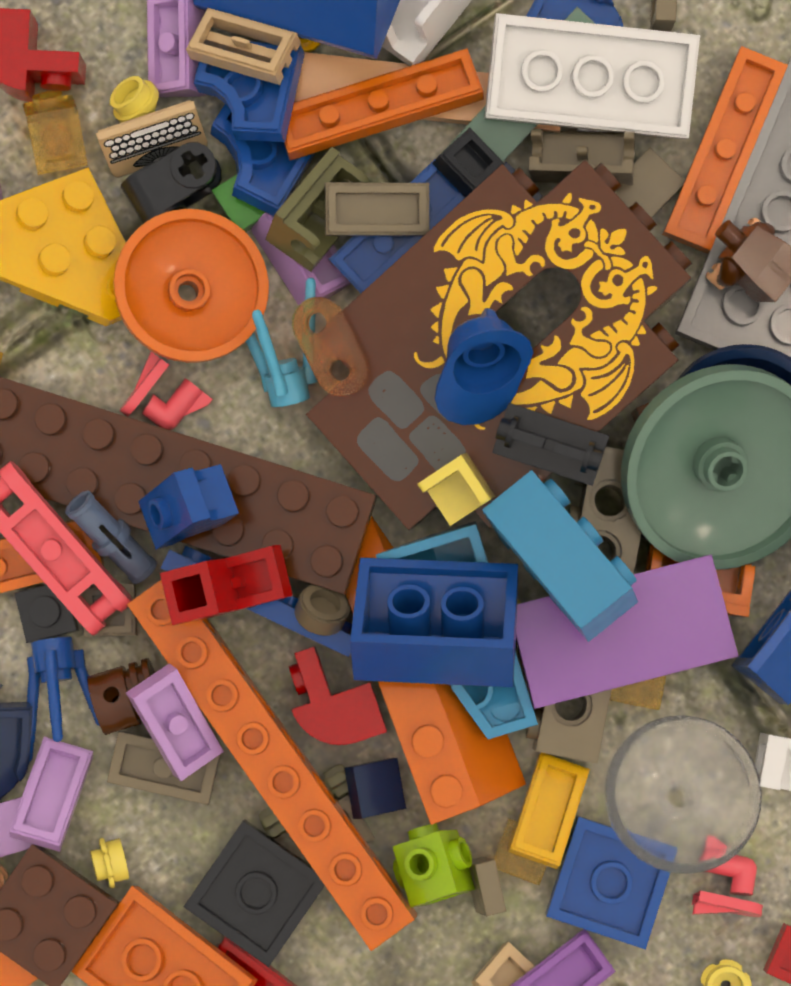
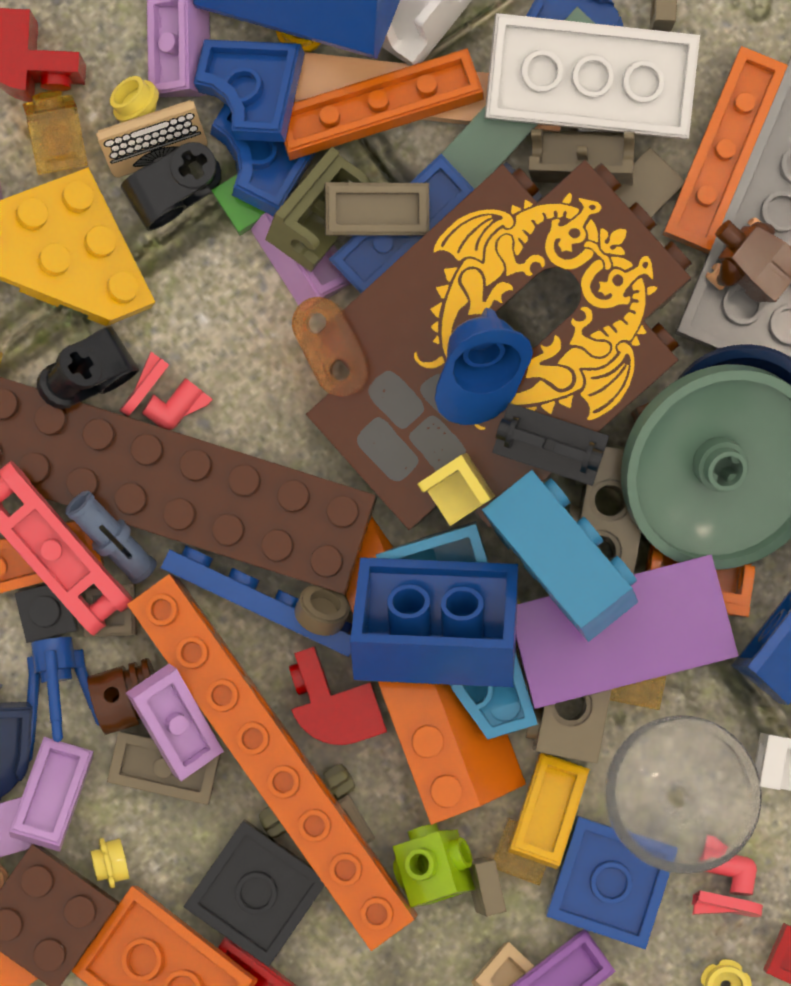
orange dish [113,209,269,363] -> none
blue brick [138,464,239,550] -> none
red brick [160,544,293,625] -> none
tan tile [186,8,301,85] -> none
medium azure plant [246,278,318,407] -> none
dark blue tile [344,758,406,819] -> none
black tile [432,127,505,198] -> none
none -> black piece [37,326,139,409]

